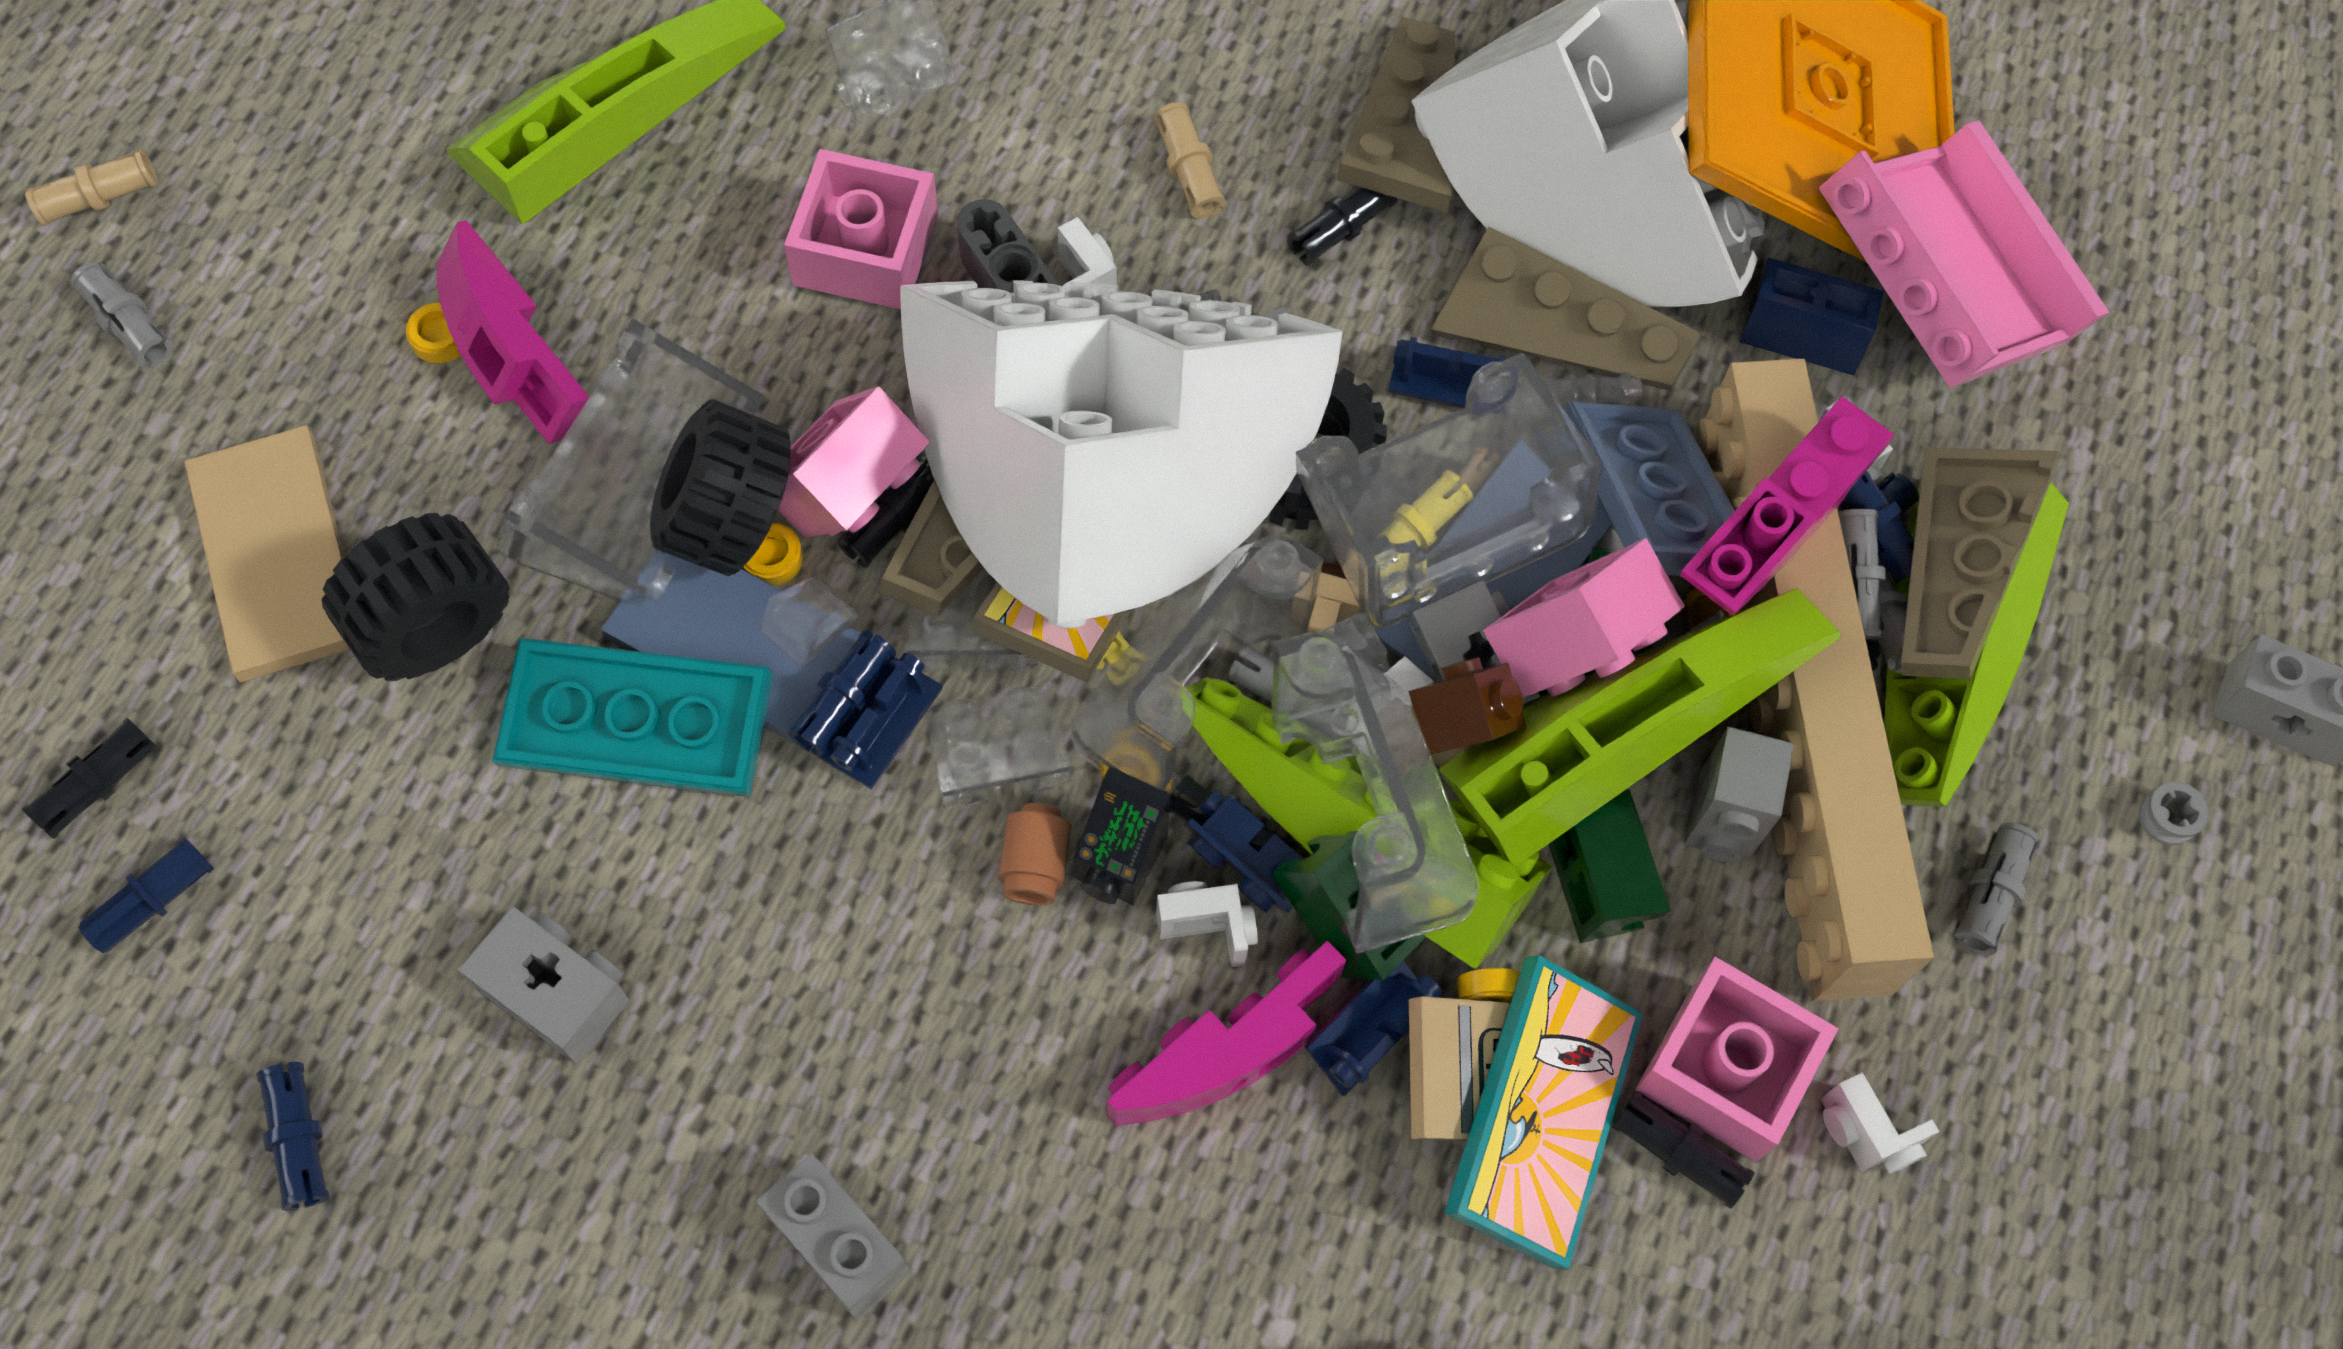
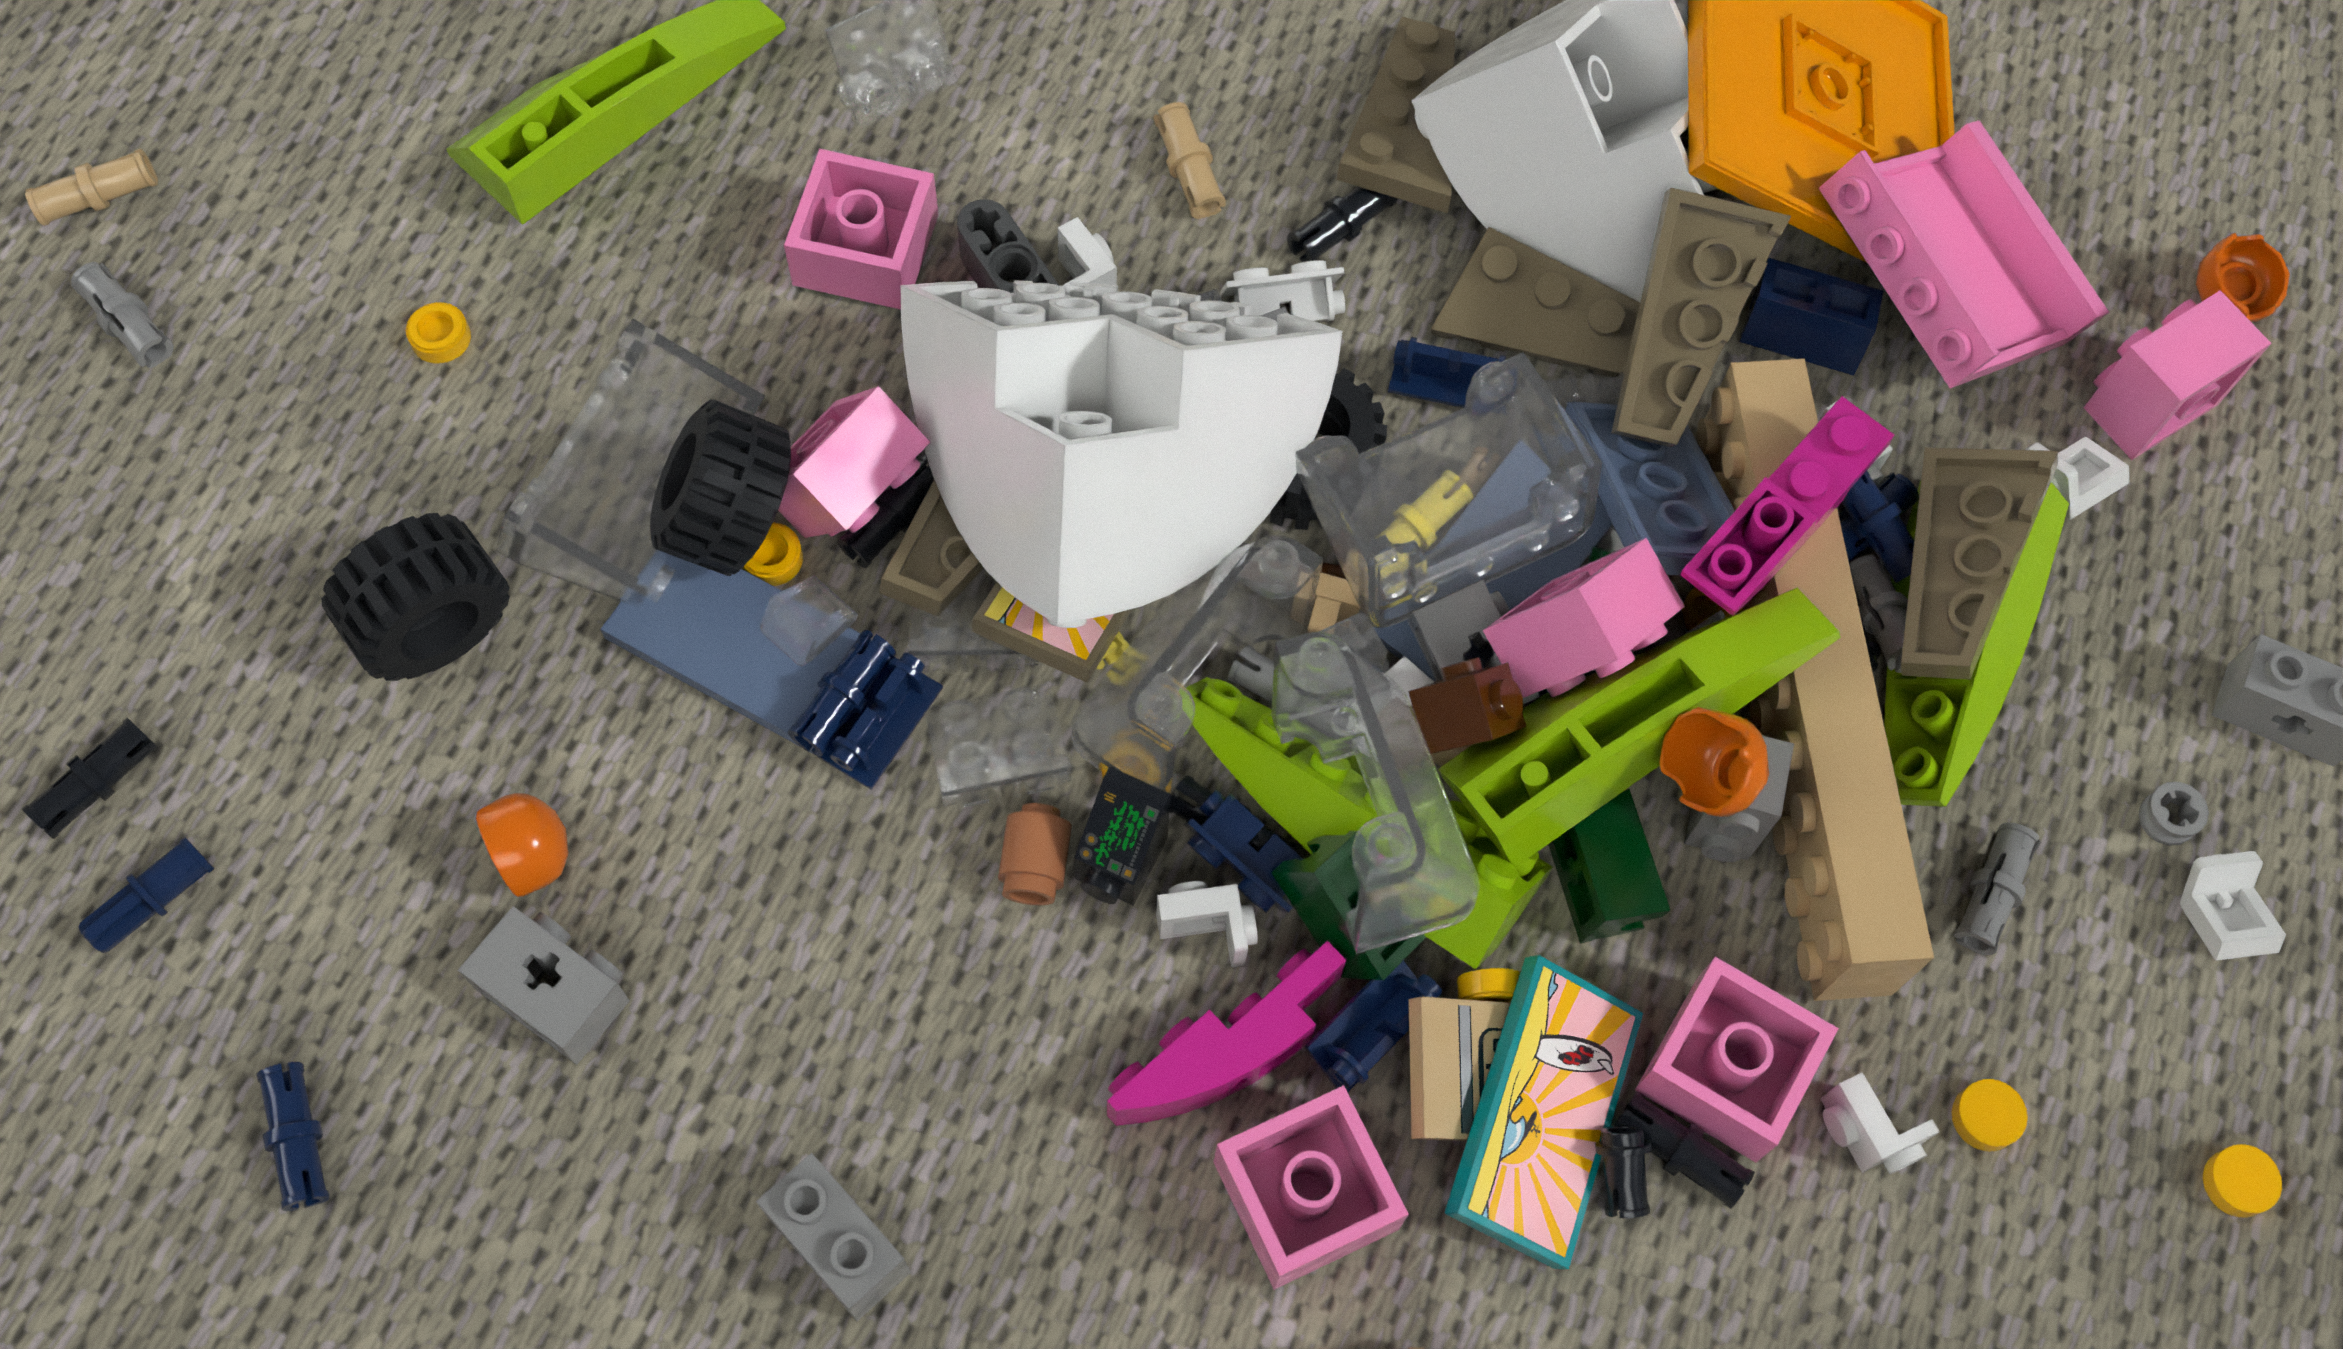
tan tile [184,425,350,683] -> none
dark pink slope [436,220,591,444] -> none
teal tile [492,638,774,798] -> none
light grey pin [1838,509,1886,640] -> none
none -> orange hair [476,793,569,897]
none -> bright pink brick [1213,1085,1409,1290]
none -> white hinge [1220,260,1345,322]
none -> black pin [1595,1125,1651,1219]
none -> dark tan wing [1611,188,1791,447]
none -> orange hair [1659,707,1769,817]
none -> yellow tile [1951,1079,2028,1152]
none -> white bracket [2025,436,2129,520]
none -> bright pink brick [2084,290,2271,460]
none -> white bracket [2180,851,2286,961]
none -> orange hair [2196,233,2290,322]
none -> yellow tile [2203,1144,2282,1218]

